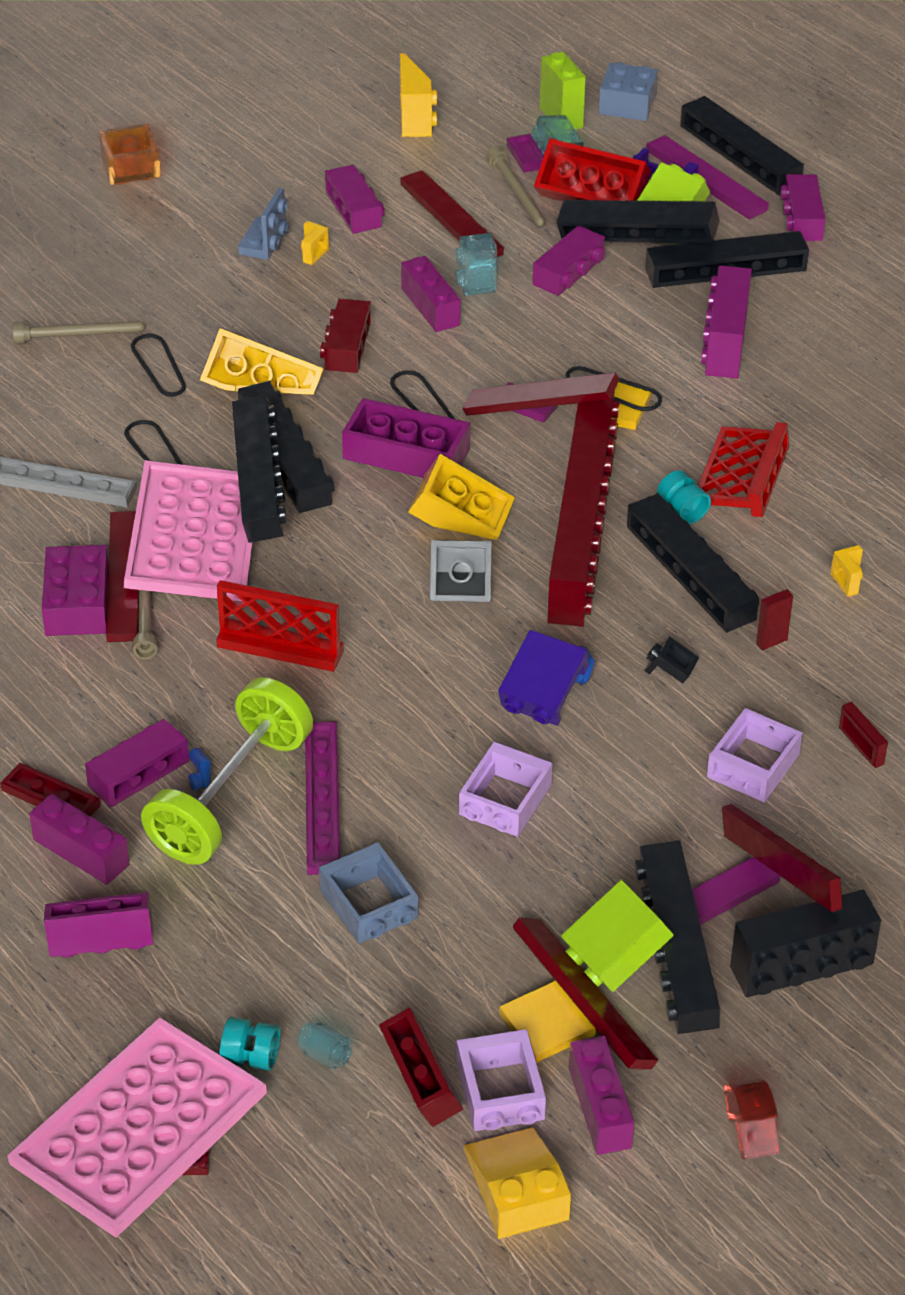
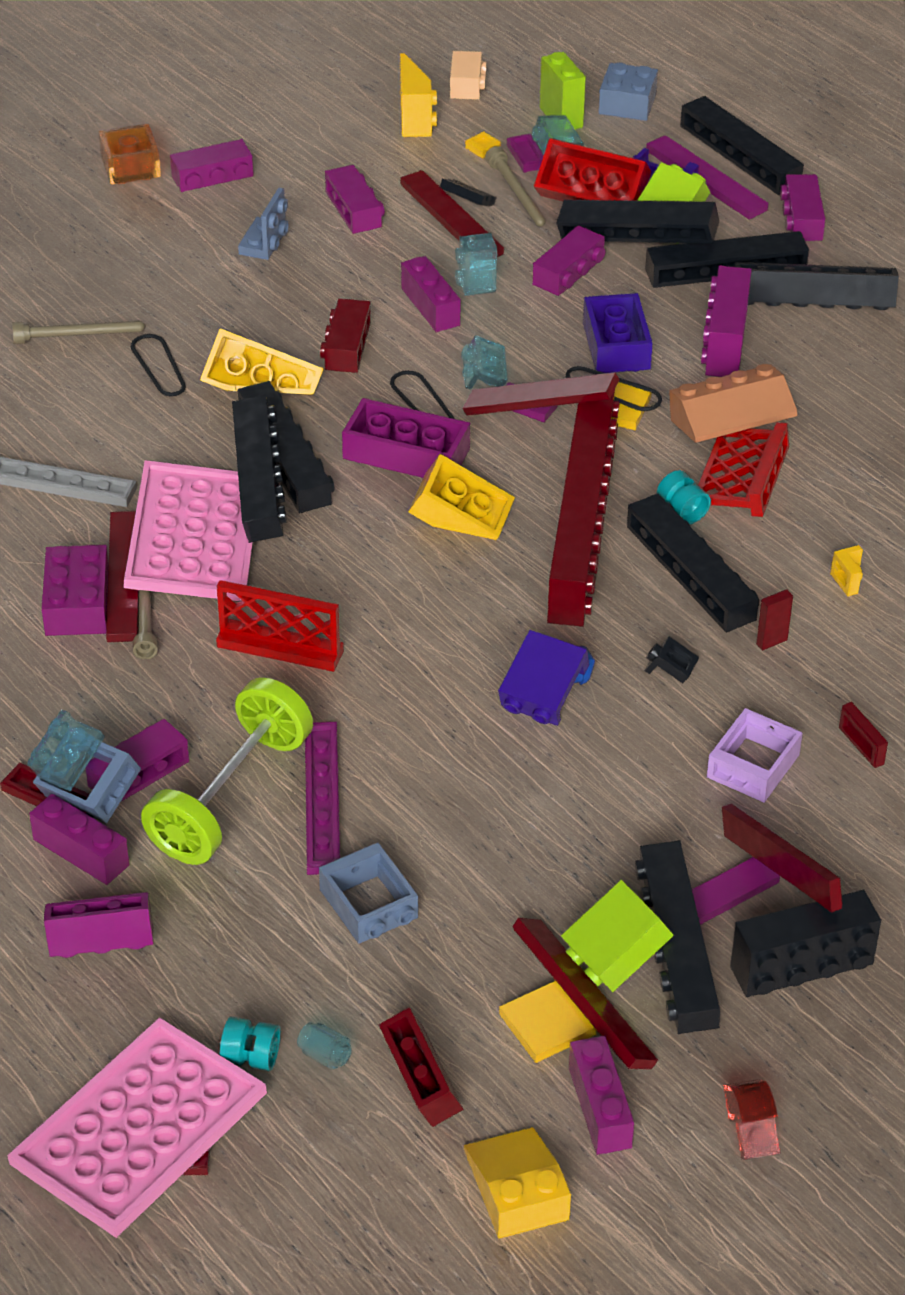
black piece [124,420,183,465] -> none
blue arm [188,748,212,791] -> none
yellow bracket [301,221,329,265] -> none
slope [430,540,492,602] -> none
lavender window [456,1029,546,1131] -> none
lavender window [459,742,553,837] -> none
none -> clear light blue bracket [27,709,105,792]
none -> sand blue window [33,728,141,824]
none -> magenta brick [170,139,253,192]
none -> black tile [440,178,497,206]
none -> light nougat brick [450,51,486,99]
none -> clear light blue bracket [461,335,508,390]
none -> yellow tile [465,131,501,158]
none -> dark purple brick [583,293,653,373]
none -> nougat slope [669,364,798,443]
none -> black brick [734,262,899,310]

